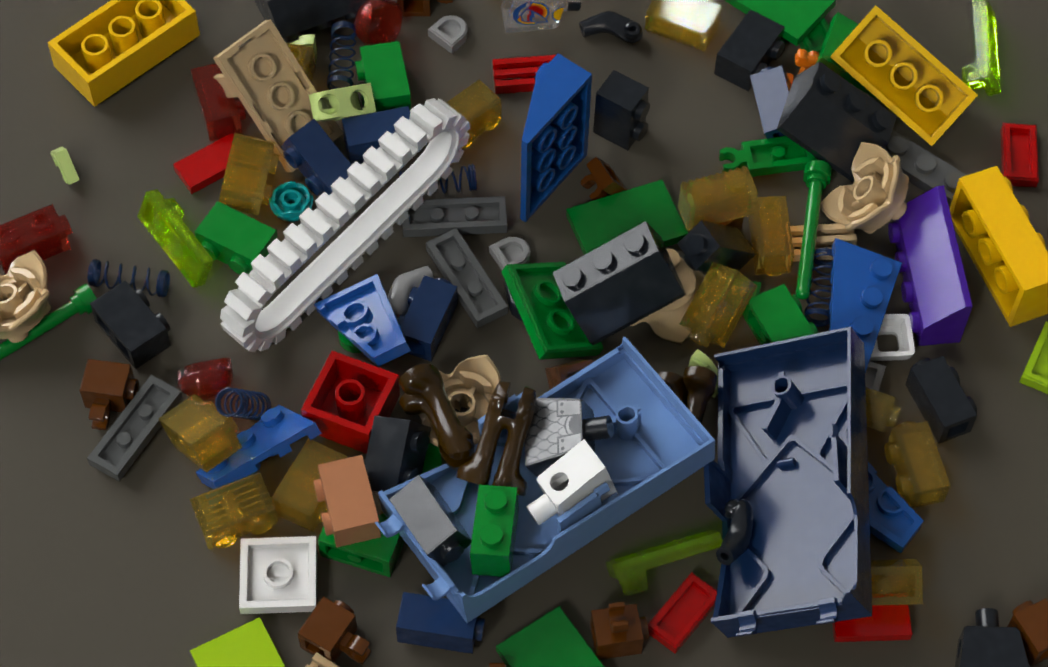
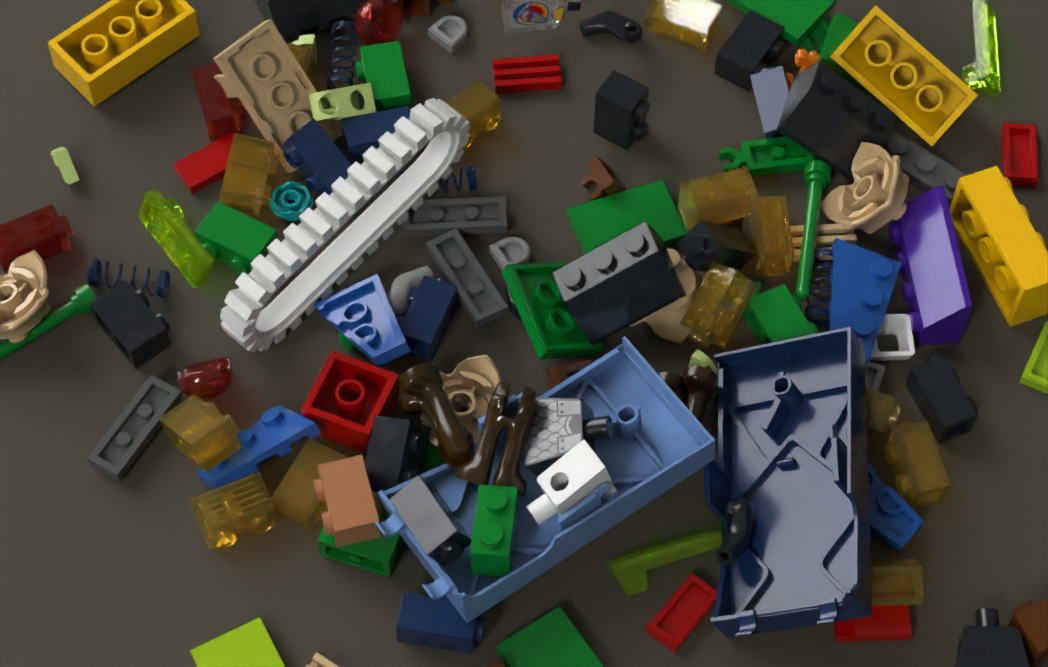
reddish brown brick [79,359,139,430] -> none
dark blue piece [215,387,271,420] -> none
white plate [239,536,317,614] -> none
reddish brown brick [298,596,371,664] -> none
blue slope [520,53,592,222] -> none
reddish brown brick [590,601,649,660] -> none

